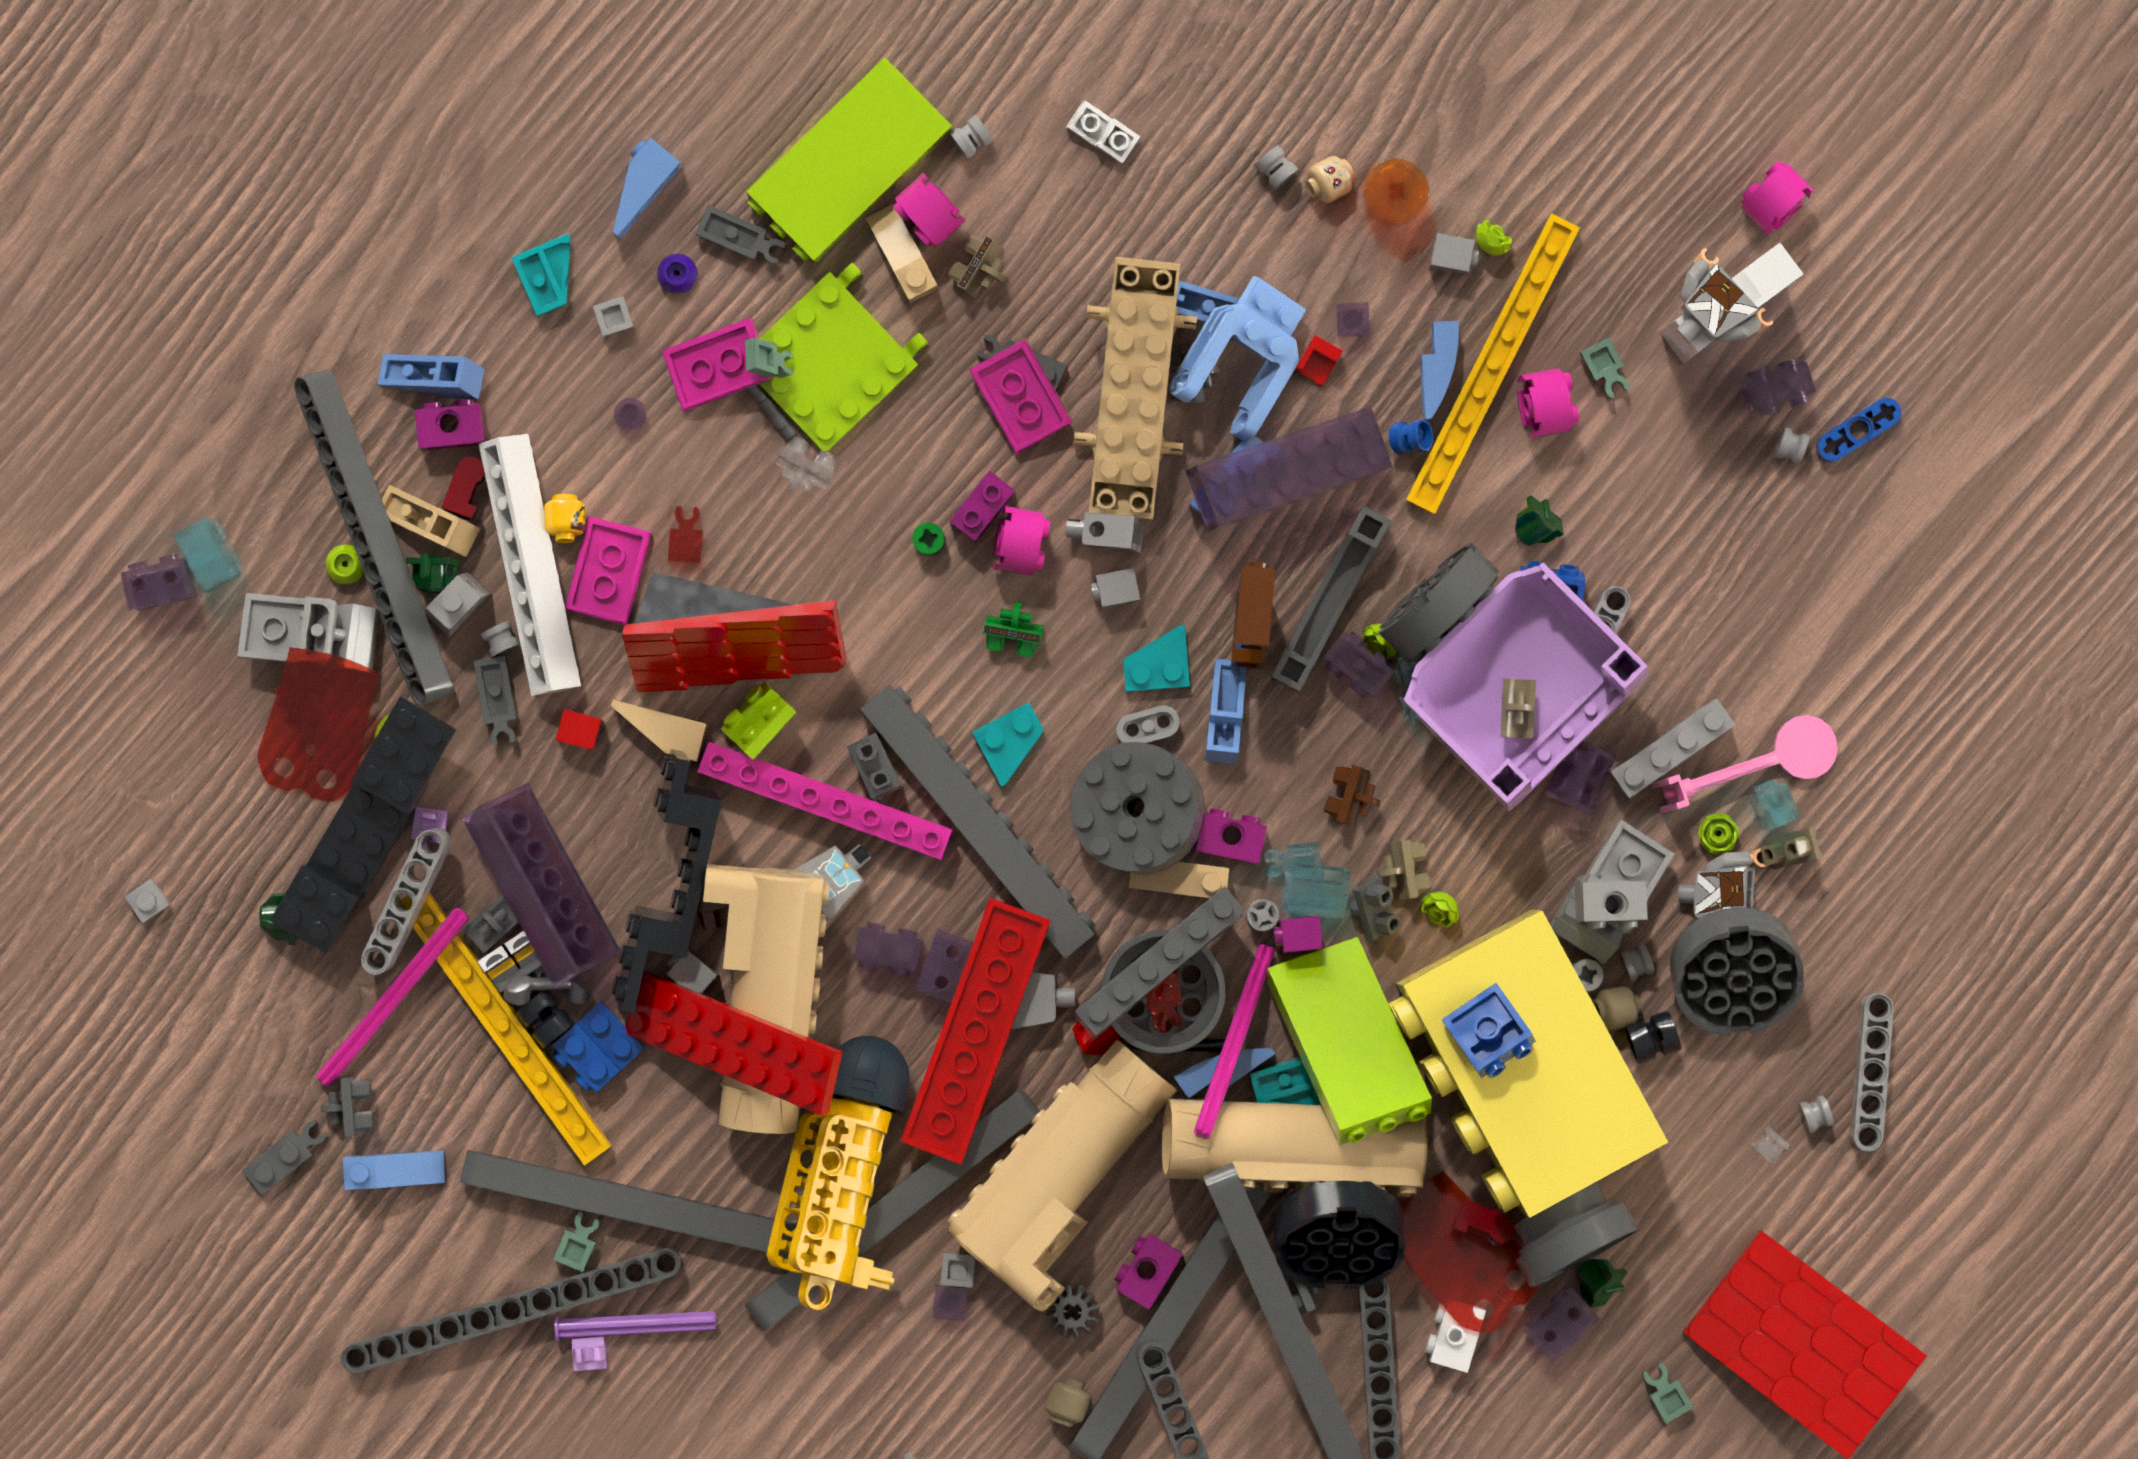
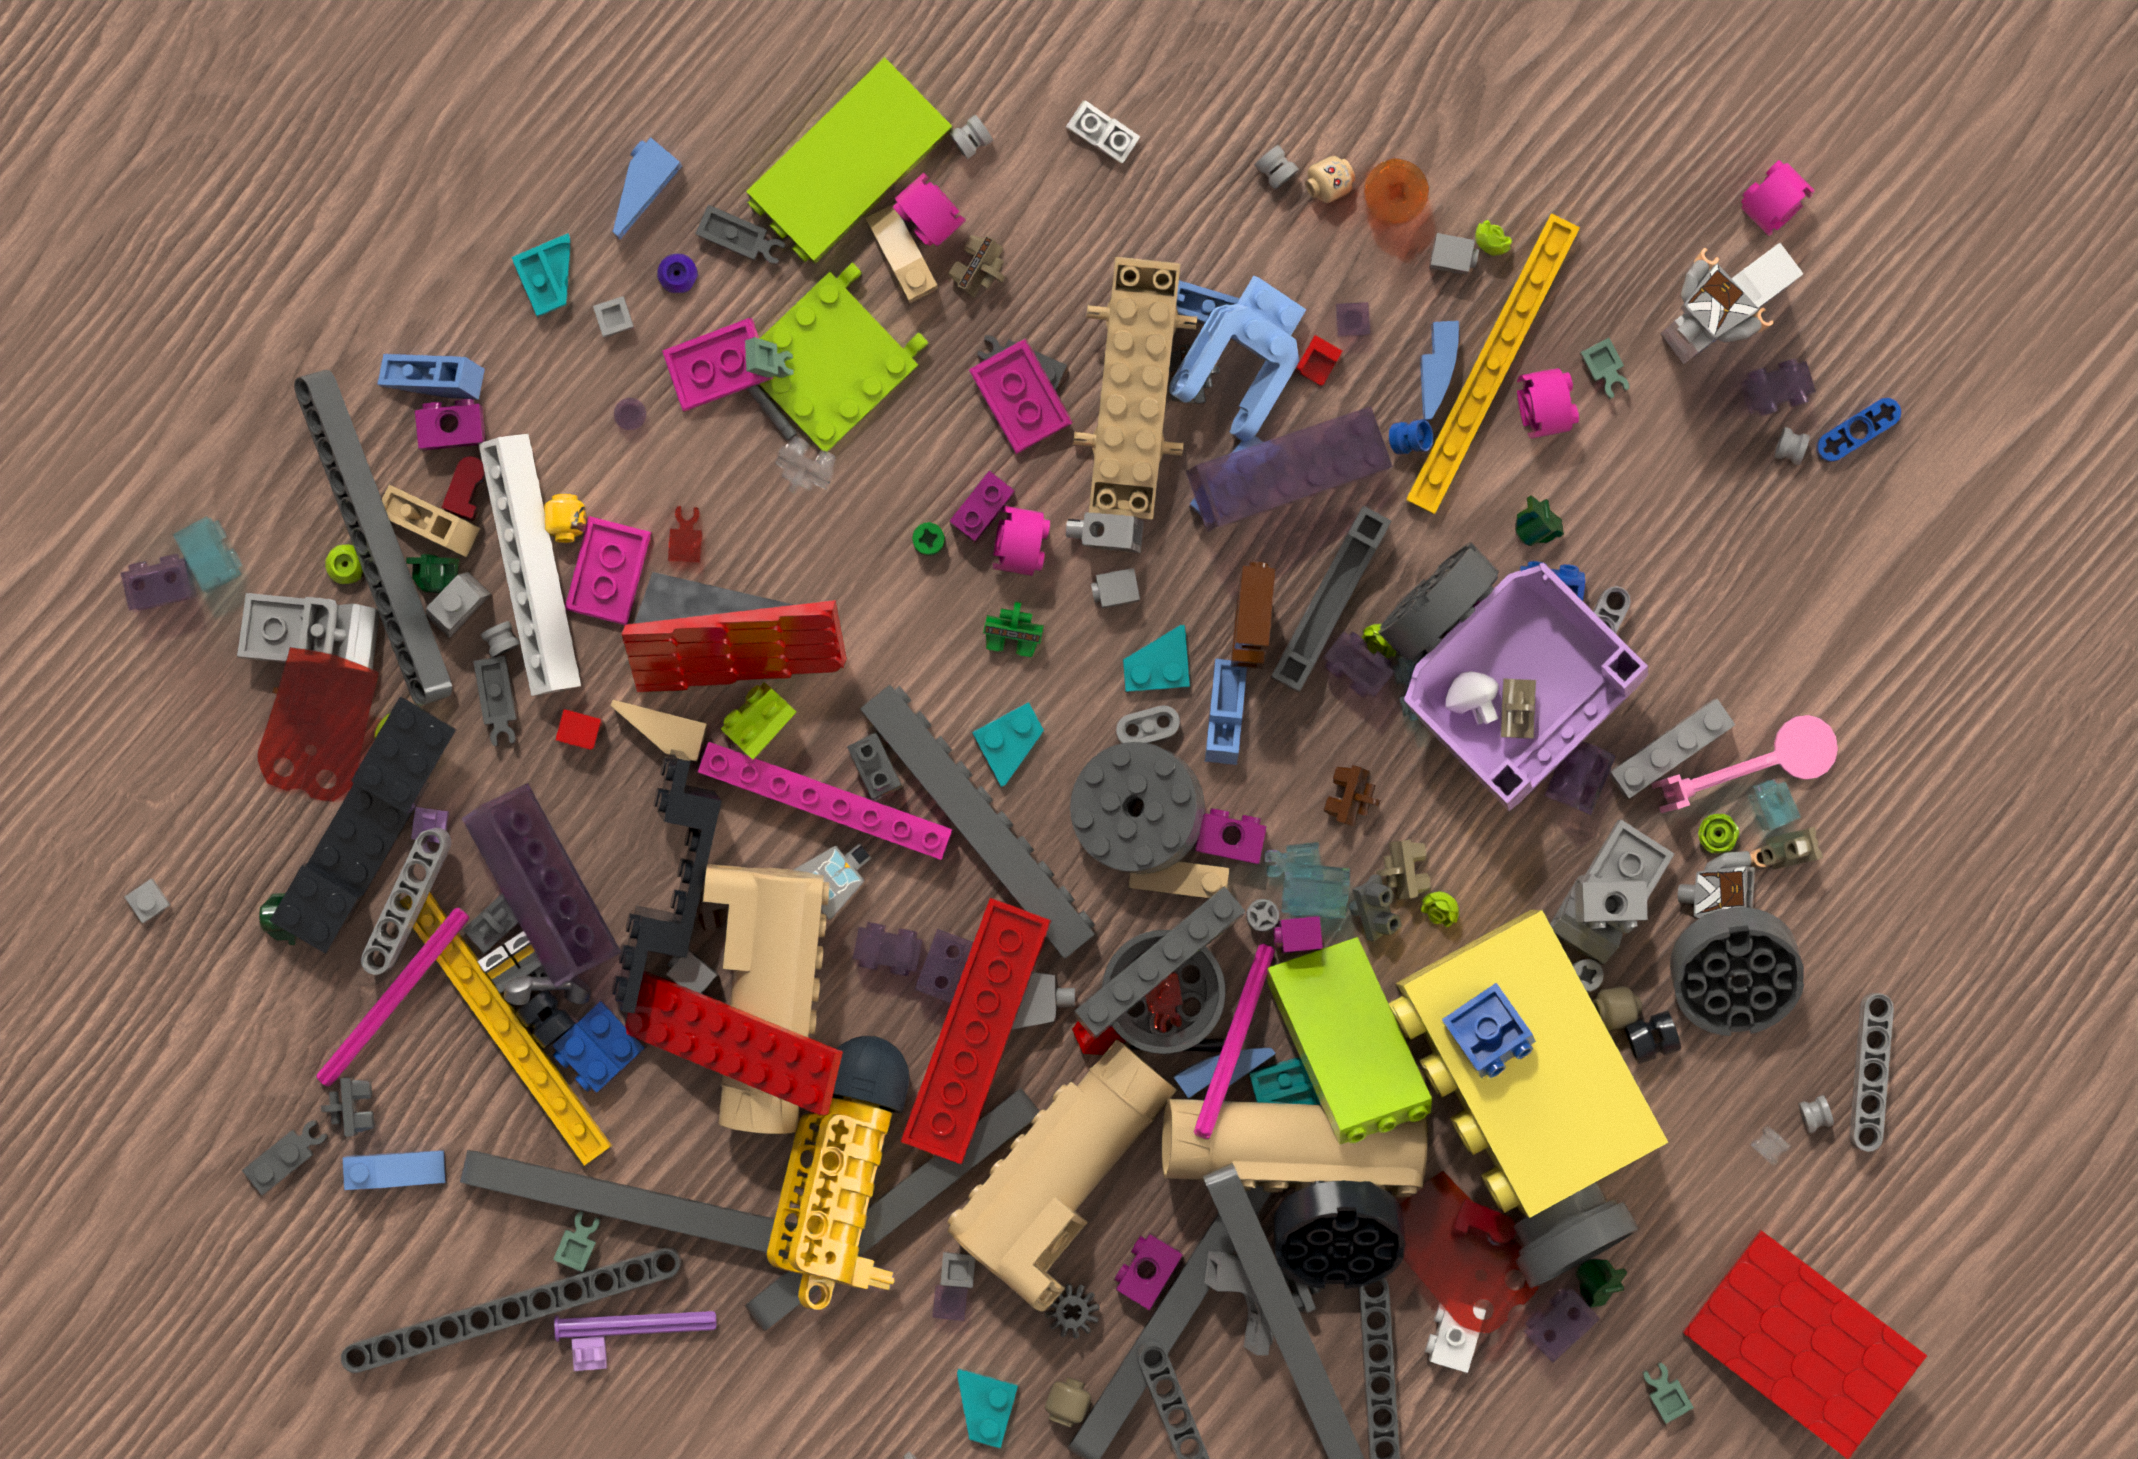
light grey wheel [1619,943,1655,982] -> none
none -> teal wing [957,1368,1018,1448]
none -> light grey arch [1204,1251,1274,1355]
none -> white piece [1446,671,1499,725]

